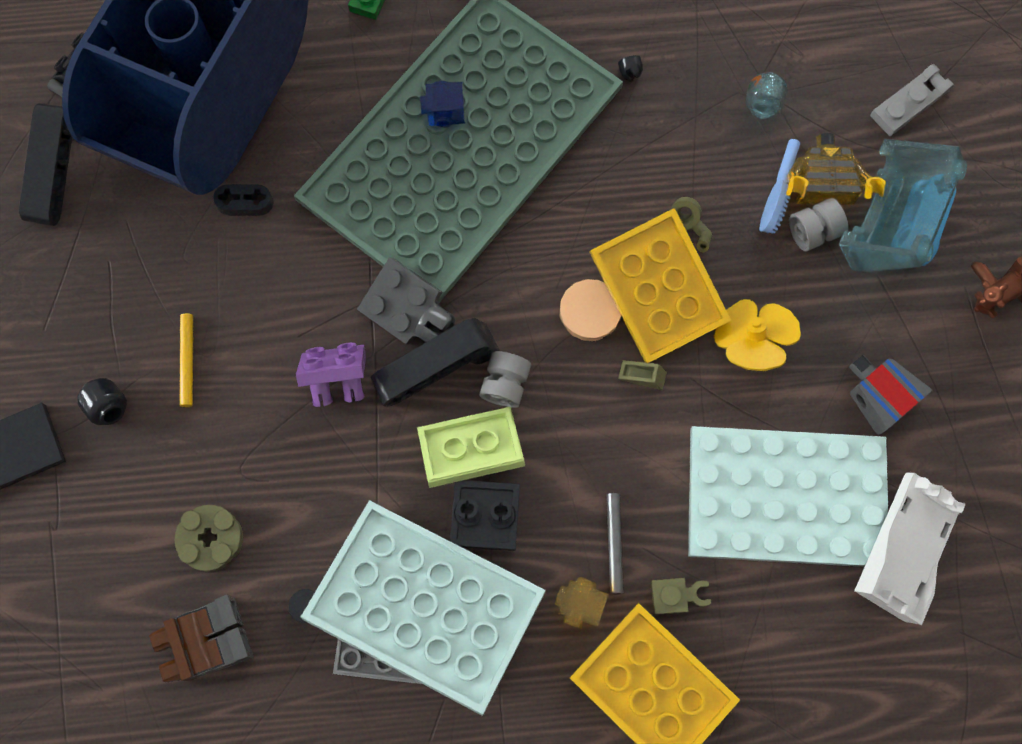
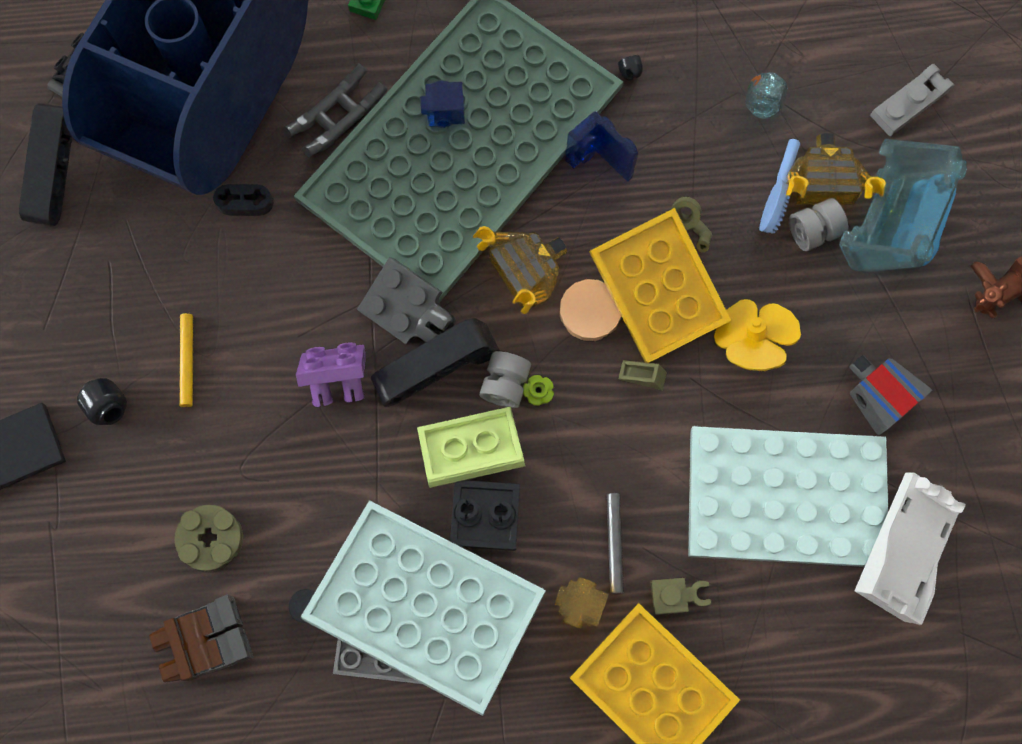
none -> dark grey piece [283,63,388,157]
none -> torso [473,226,567,314]
none -> lime plate [523,375,554,406]
none -> clear blue bracket [565,111,638,181]

